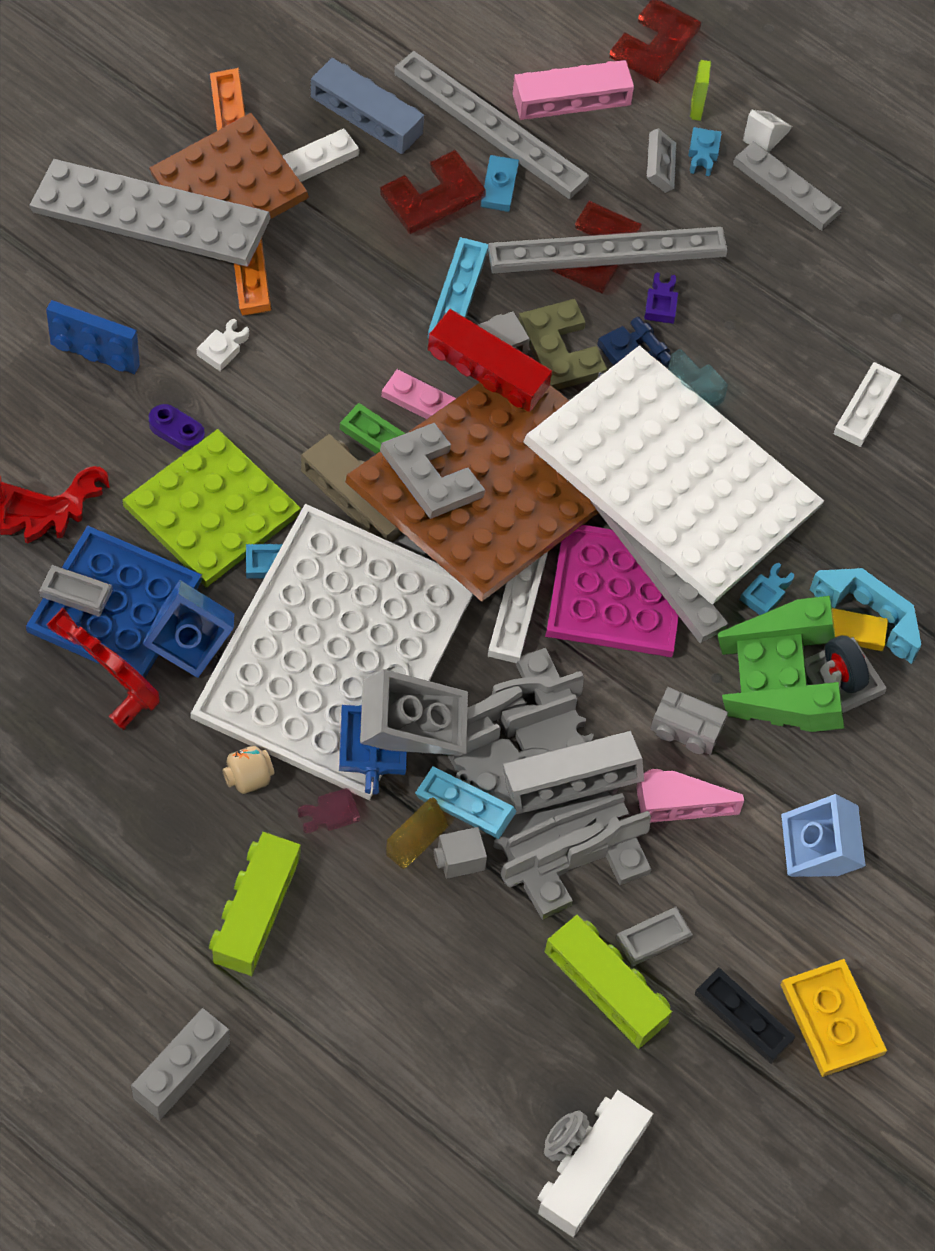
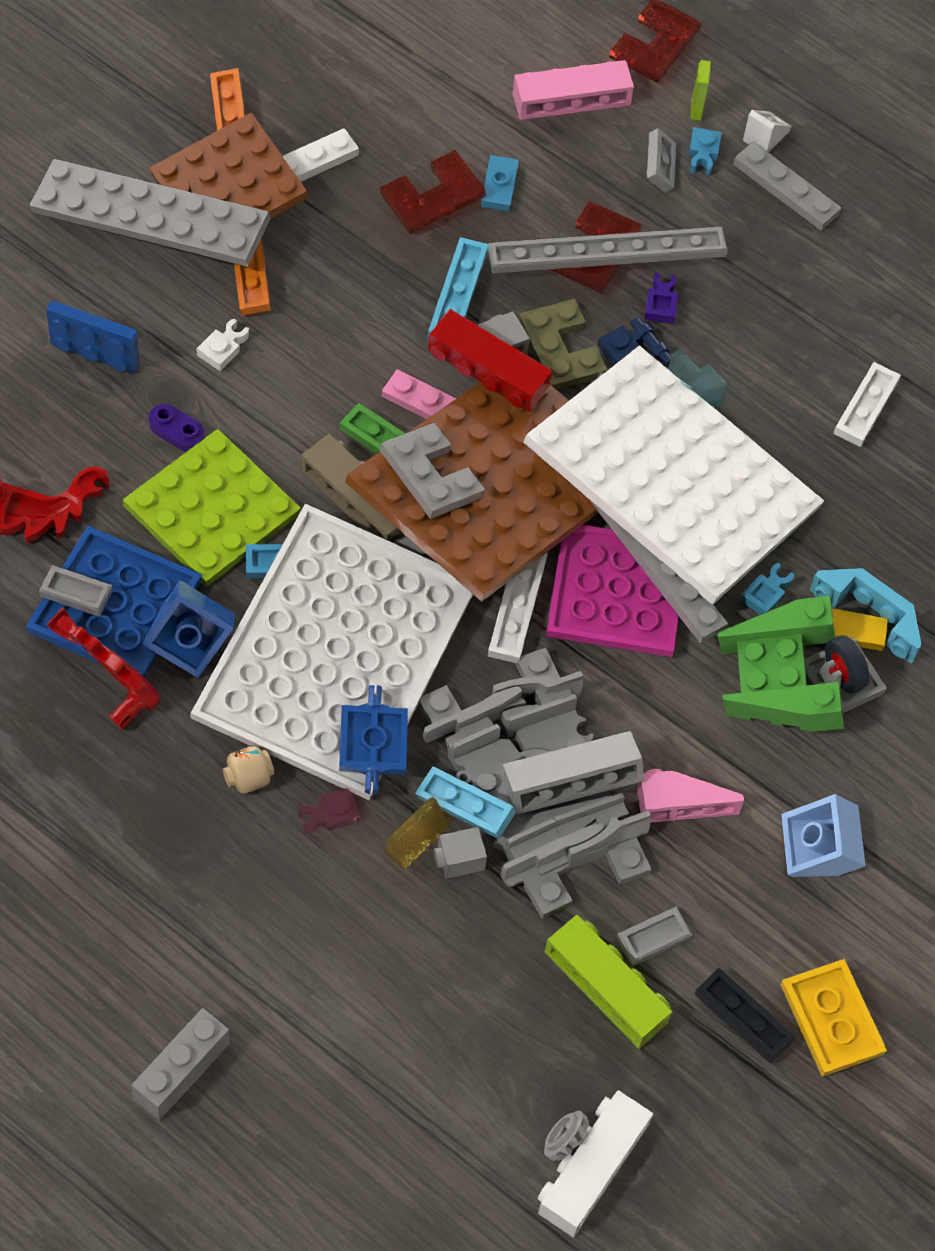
lime brick [209,832,301,976] -> none
sand blue brick [311,58,424,154] -> none
light grey slope [360,669,468,755] -> none
light grey plate [394,51,589,200] -> none
light grey brick [650,687,728,755] -> none

